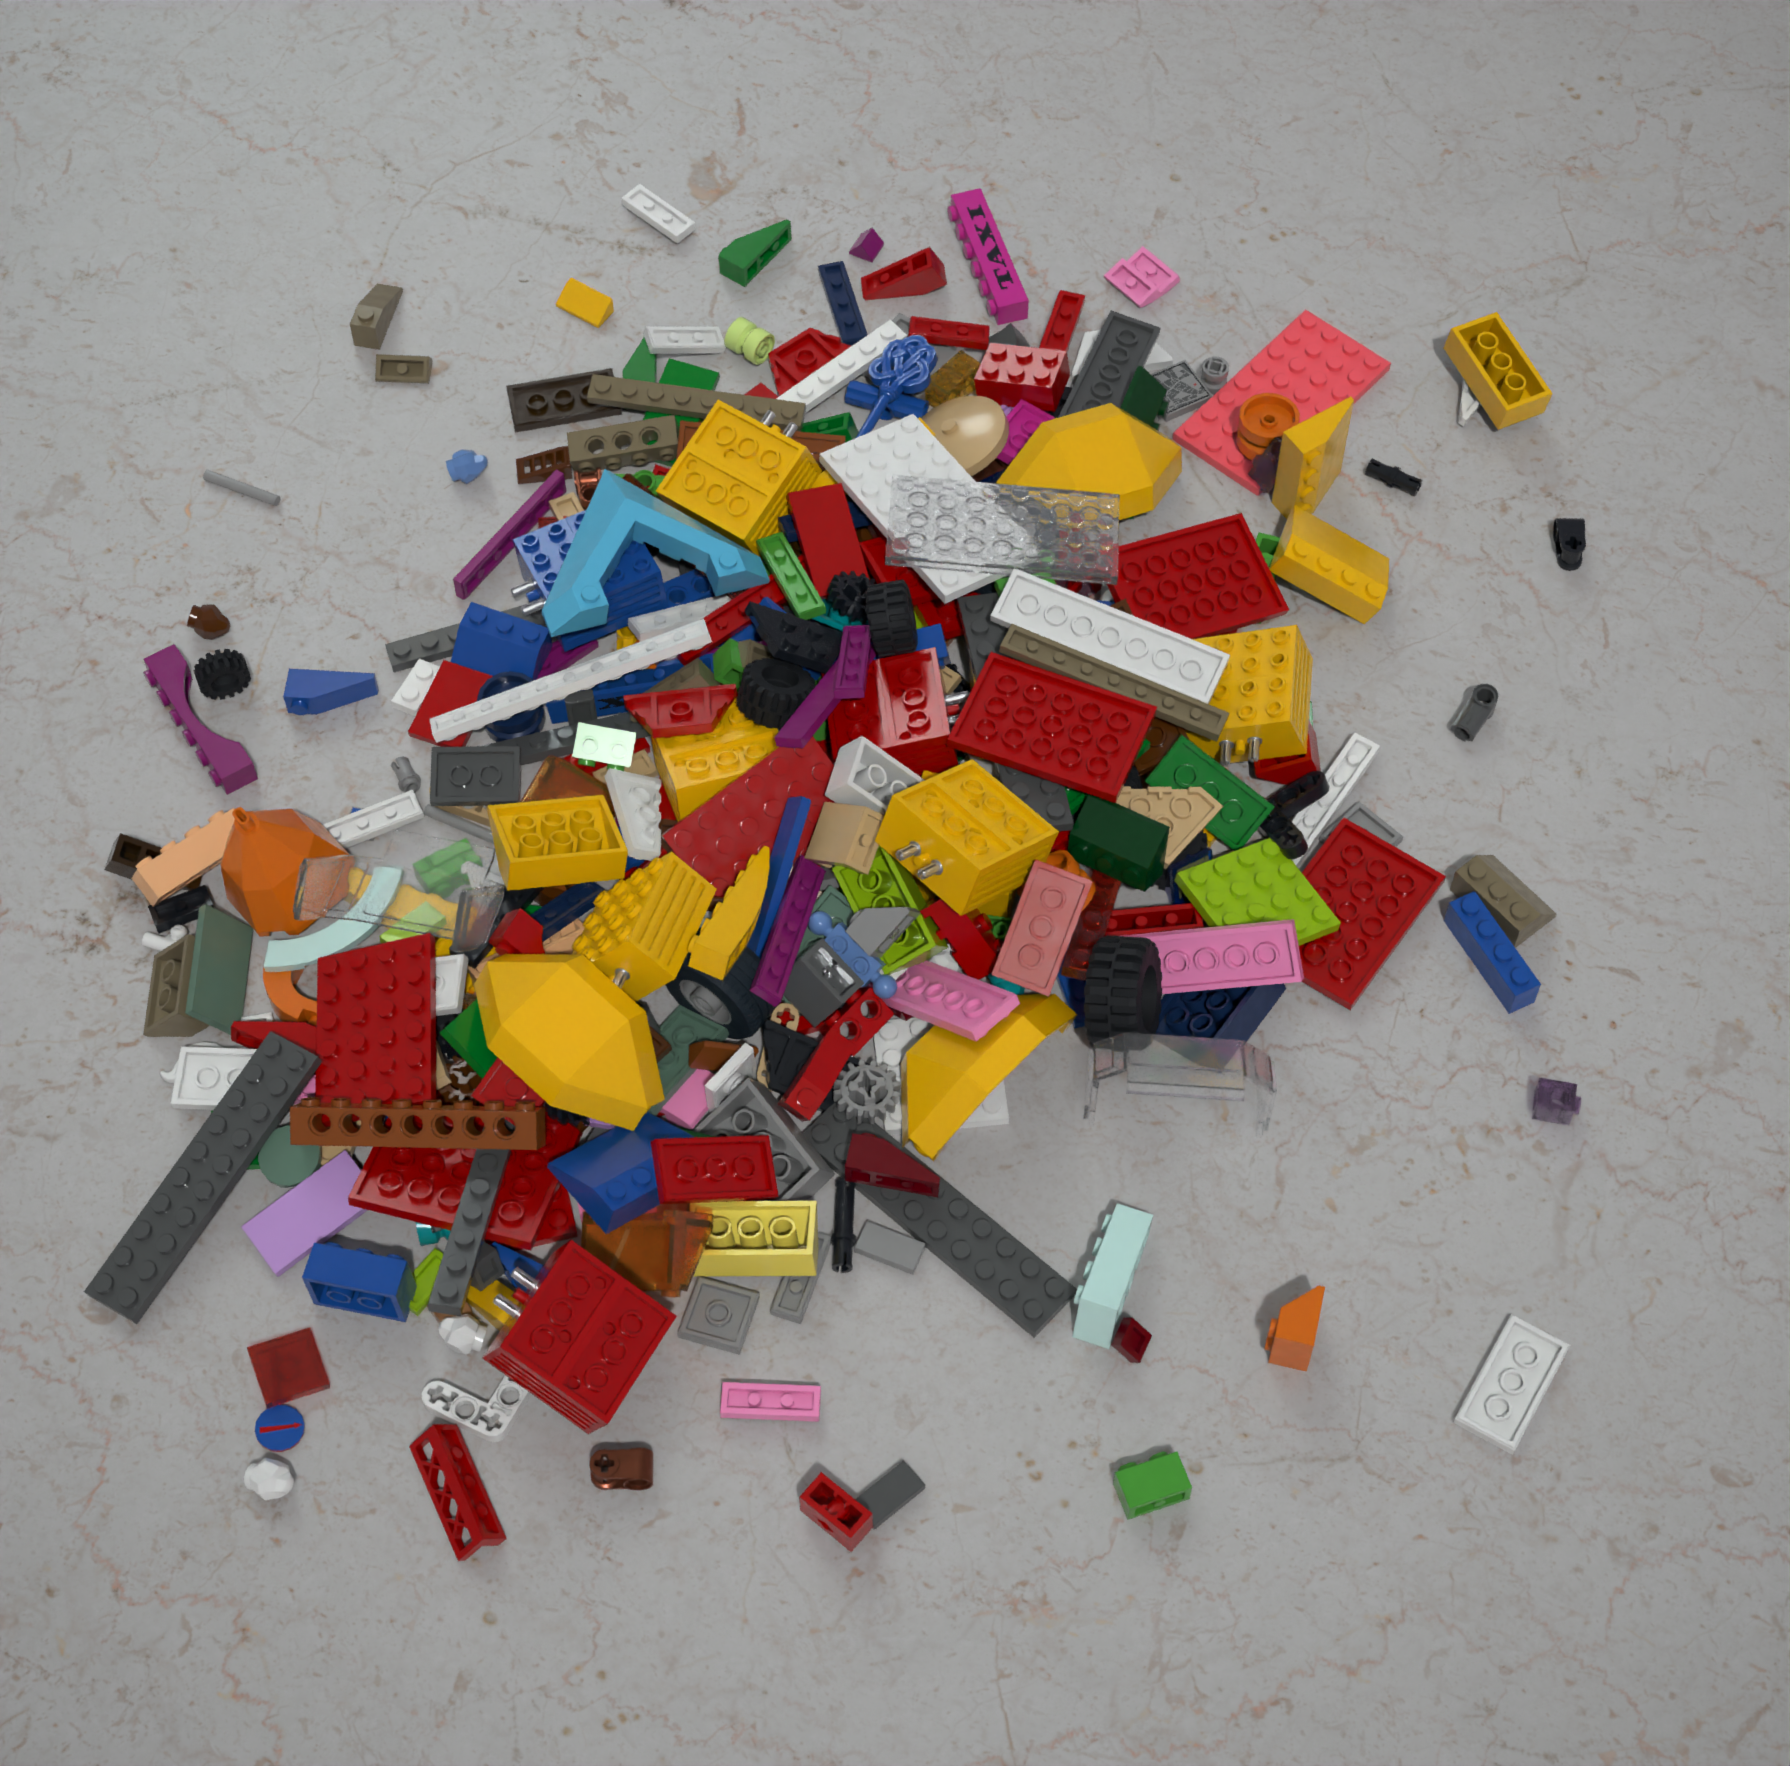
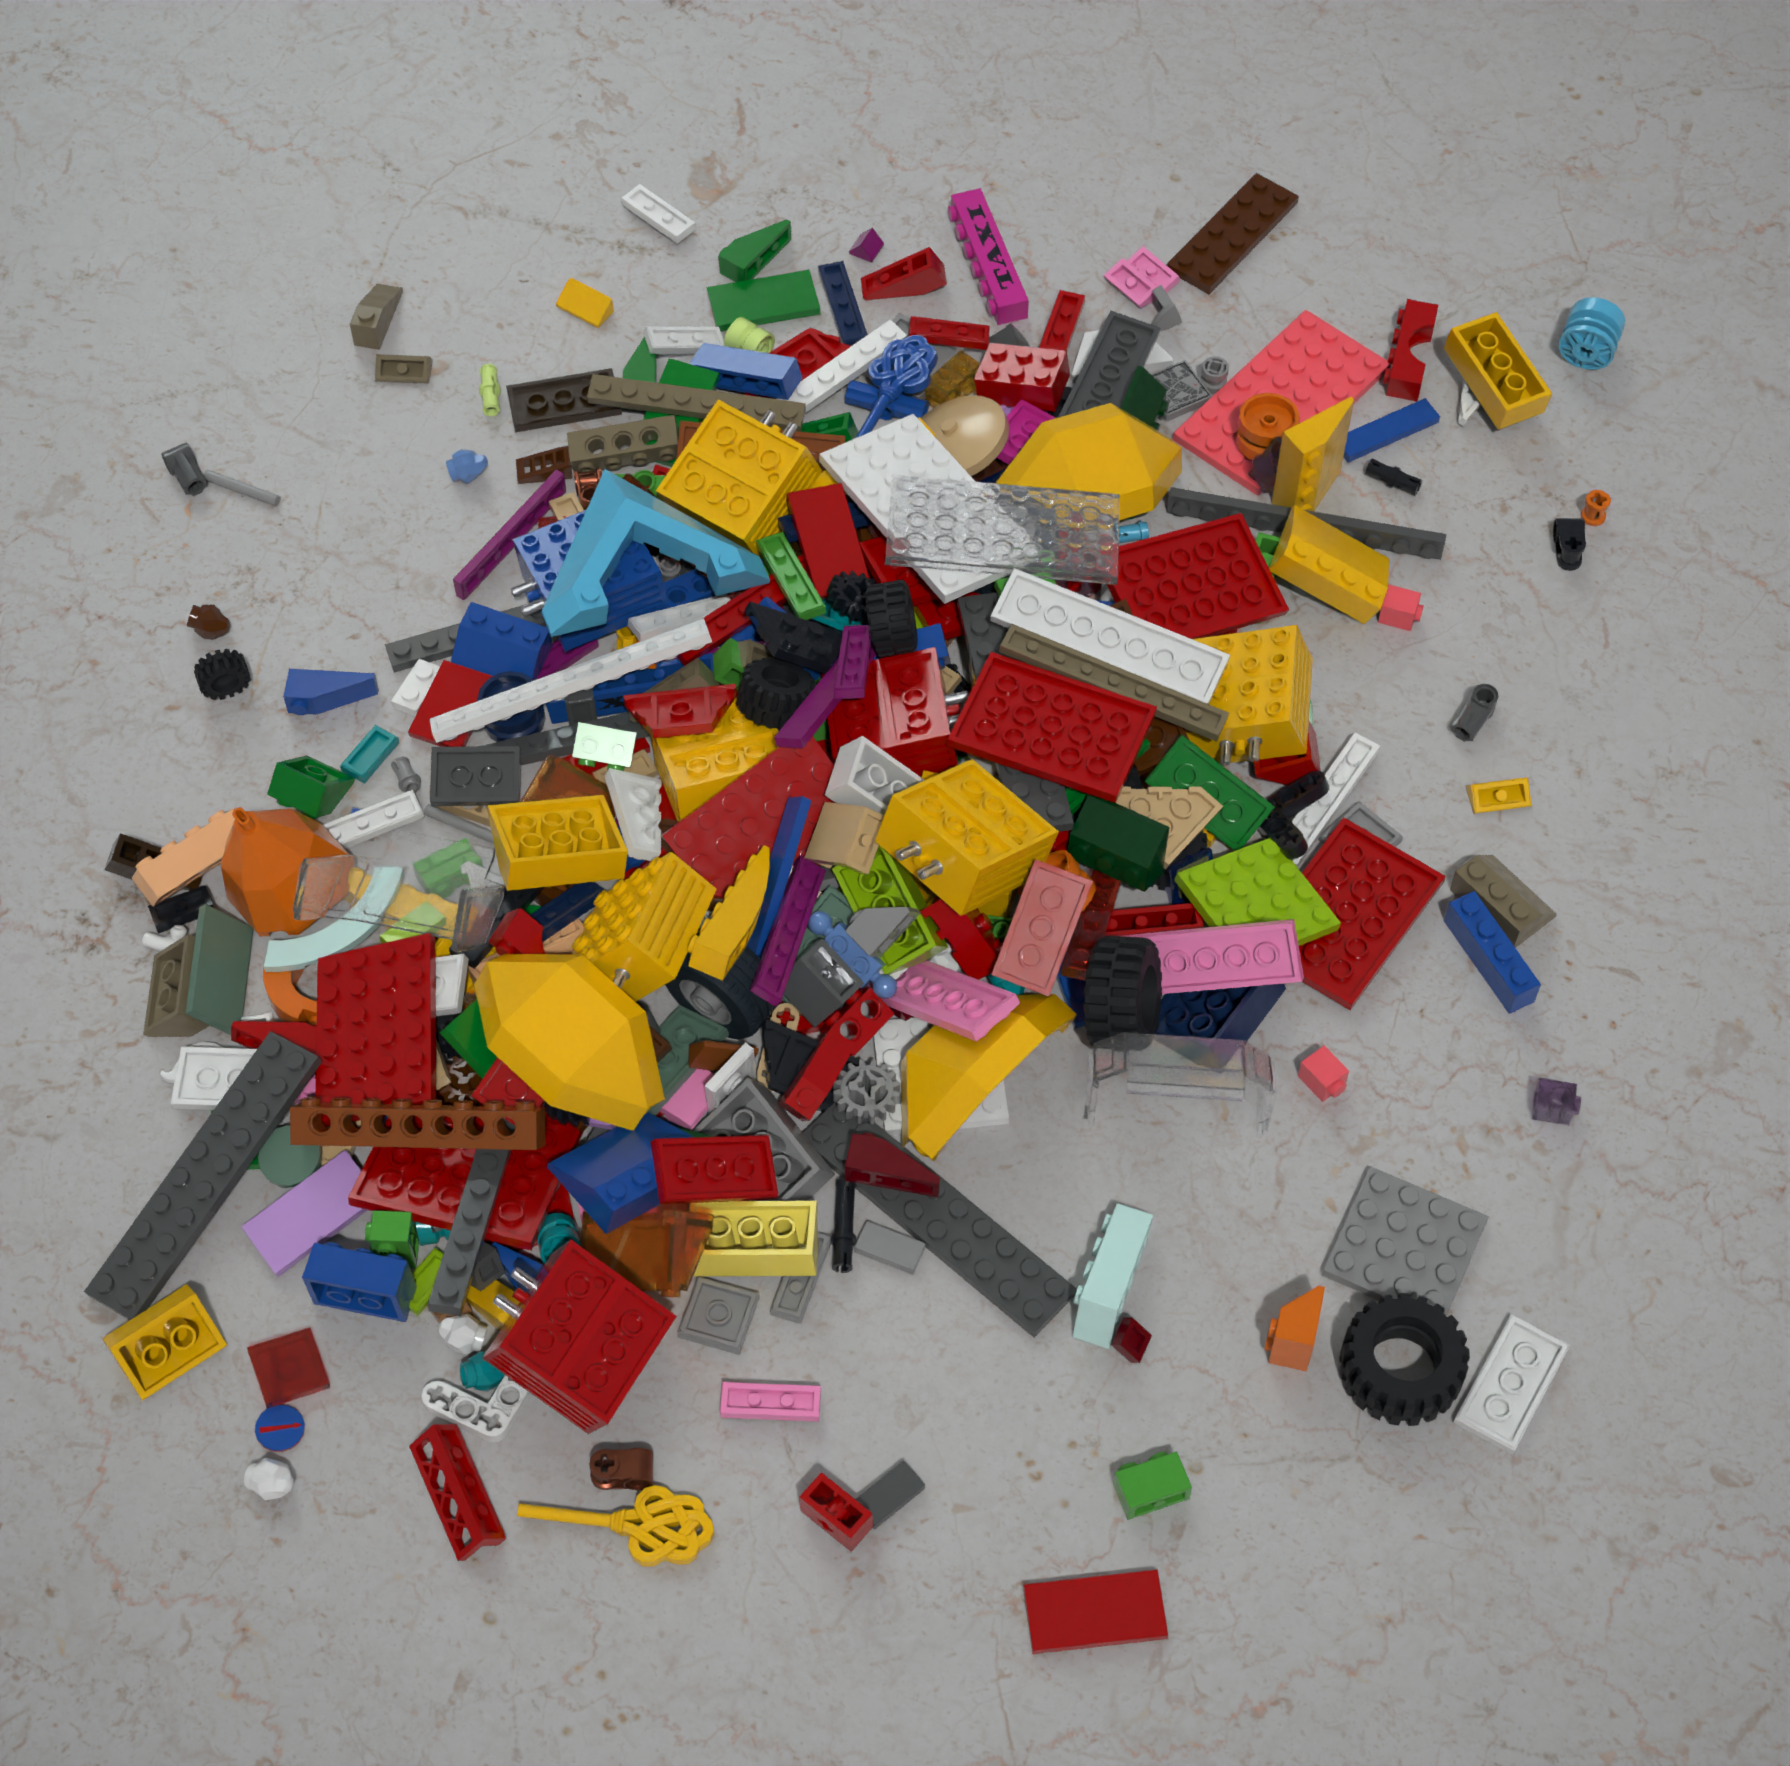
magenta arch [143,644,258,795] -> none
none -> yellow slope [102,1284,227,1401]
none -> dark grey piece [161,442,207,496]
none -> green slope [267,755,355,819]
none -> teal tile [340,725,400,784]
none -> bright green brick [365,1211,420,1268]
none -> teal rock [459,1351,505,1392]
none -> yellowish green pin [479,364,501,416]
none -> yellow piece [517,1485,715,1567]
none -> teal wheel [537,1213,582,1264]
none -> light grey pin [659,557,681,583]
none -> brick [689,343,802,400]
none -> green tile [707,270,821,332]
none -> red tile [1023,1570,1169,1654]
none -> medium azure pin [1113,520,1149,544]
none -> light grey tile [1151,285,1182,331]
none -> reddish brown plate [1167,173,1299,295]
none -> dark grey plate [1167,487,1446,560]
none -> coral brick [1298,1045,1349,1102]
none -> light grey plate [1322,1166,1489,1316]
none -> black tyre [1339,1293,1470,1426]
none -> blue tile [1344,398,1440,463]
none -> coral brick [1378,584,1424,631]
none -> red arch [1383,299,1439,402]
none -> yellow slope [1466,777,1532,814]
none -> medium azure wheel [1558,297,1626,370]
none -> orange bush [1581,490,1611,526]

